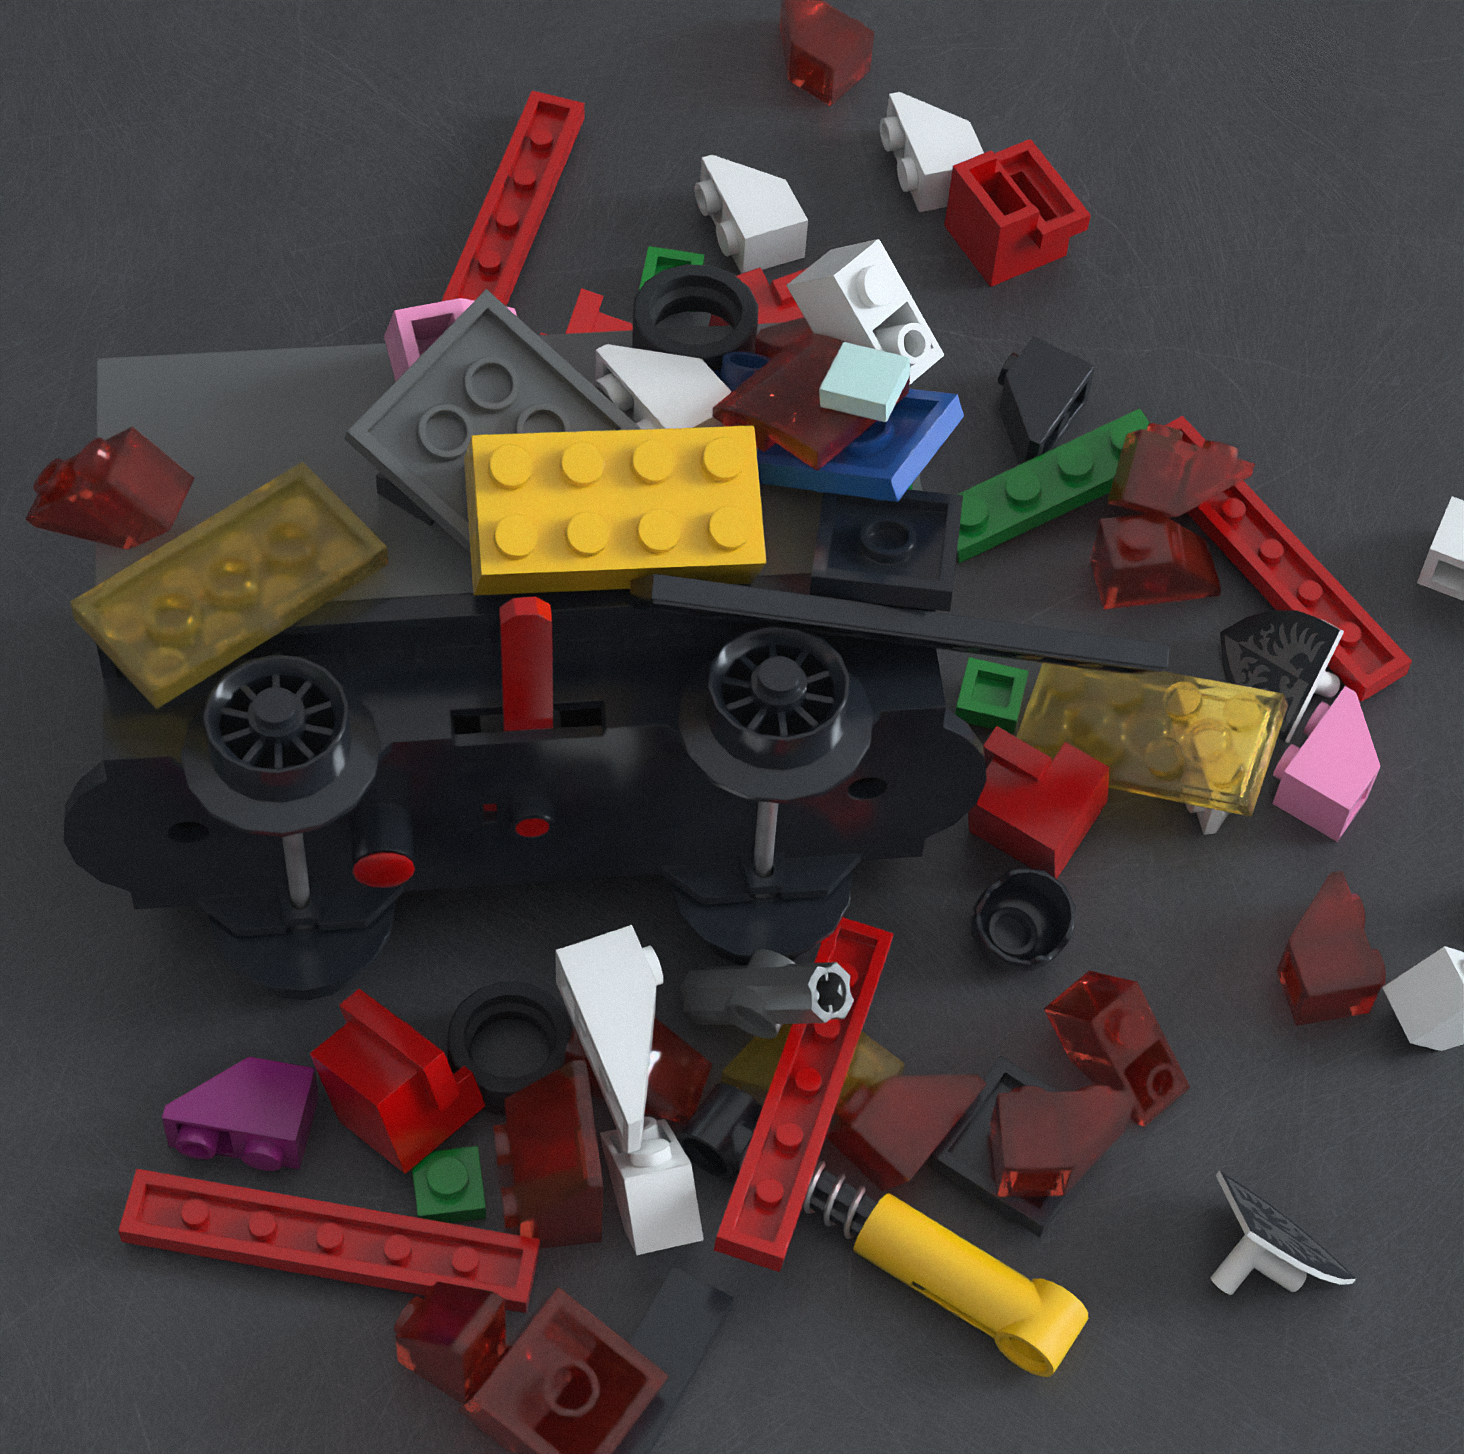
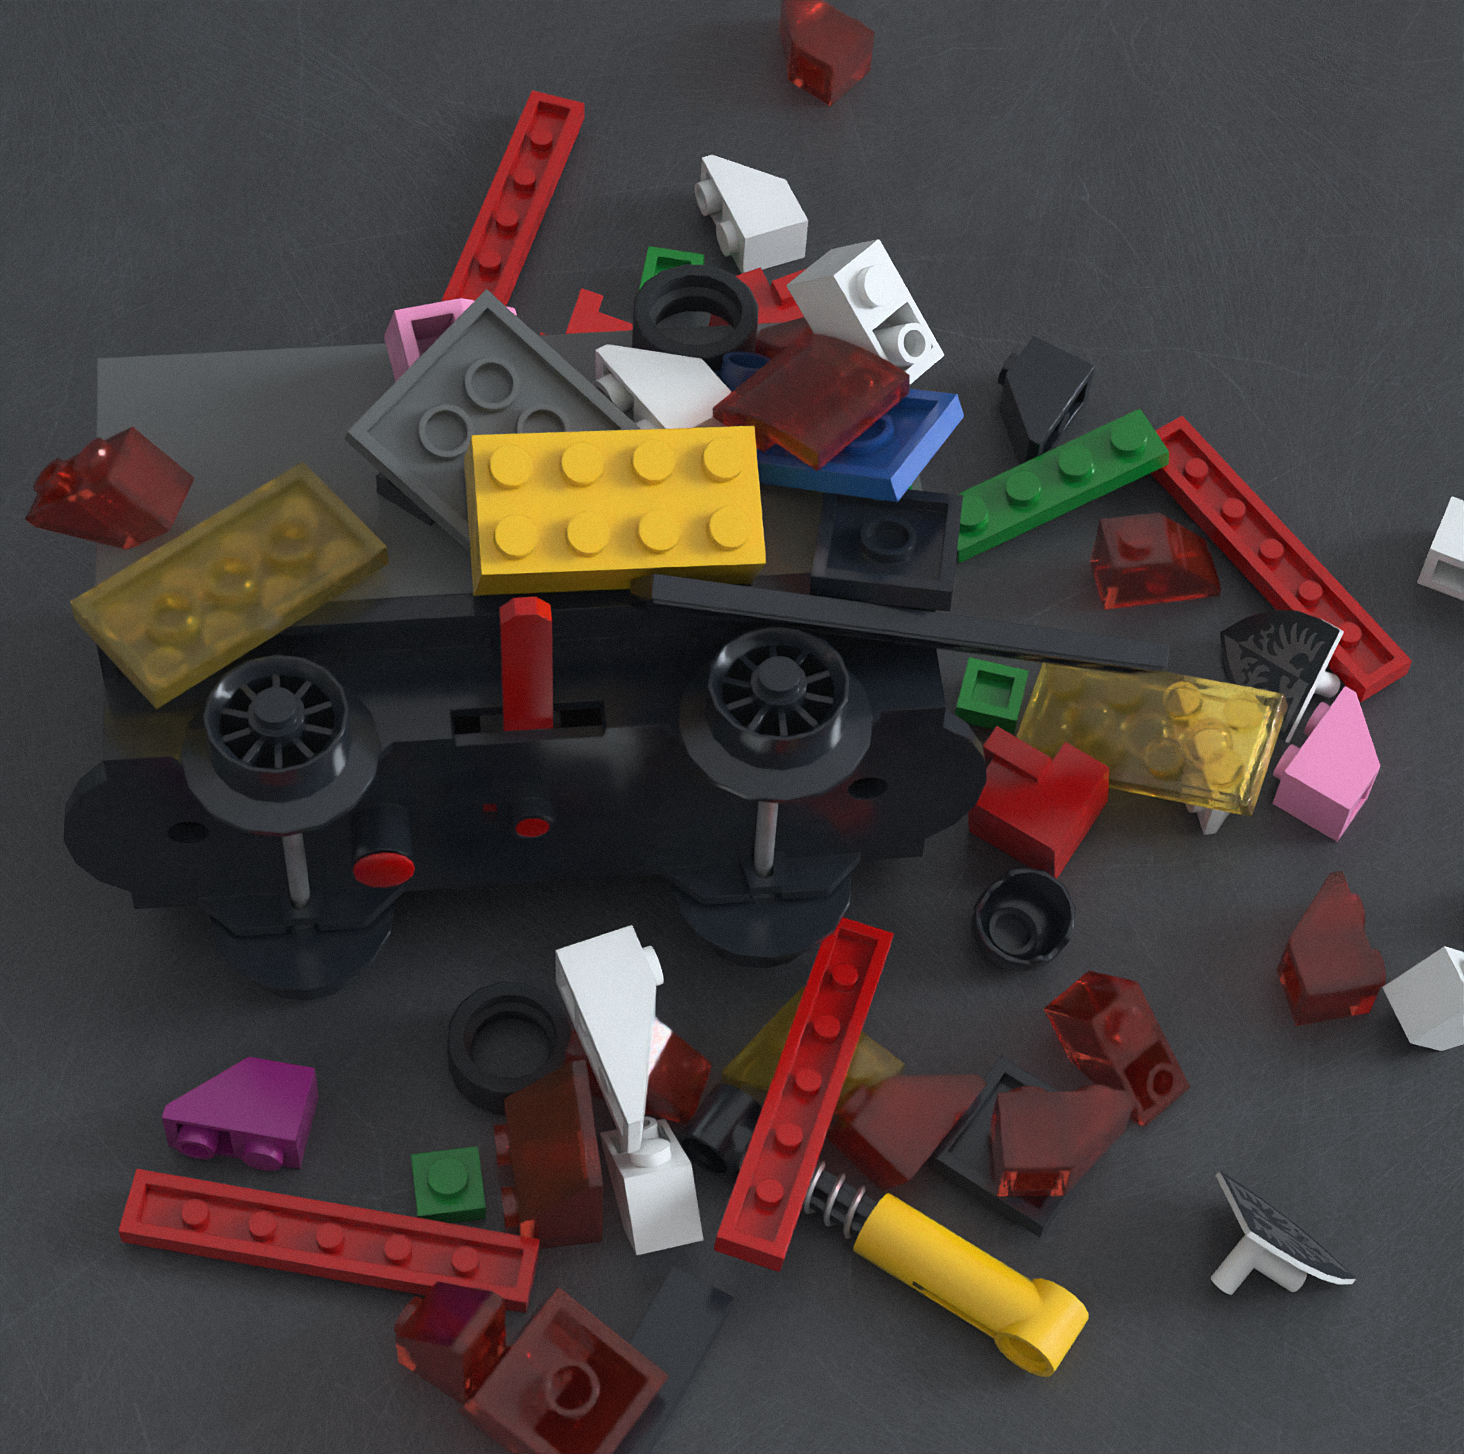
red plate [309,988,486,1174] -> none
dark grey piece [680,949,854,1039] -> none
light aqua tile [819,342,910,422] -> none
white slope [880,92,984,212] -> none
red plate [944,139,1091,287] -> none
clear red slope [1107,423,1255,519] -> none

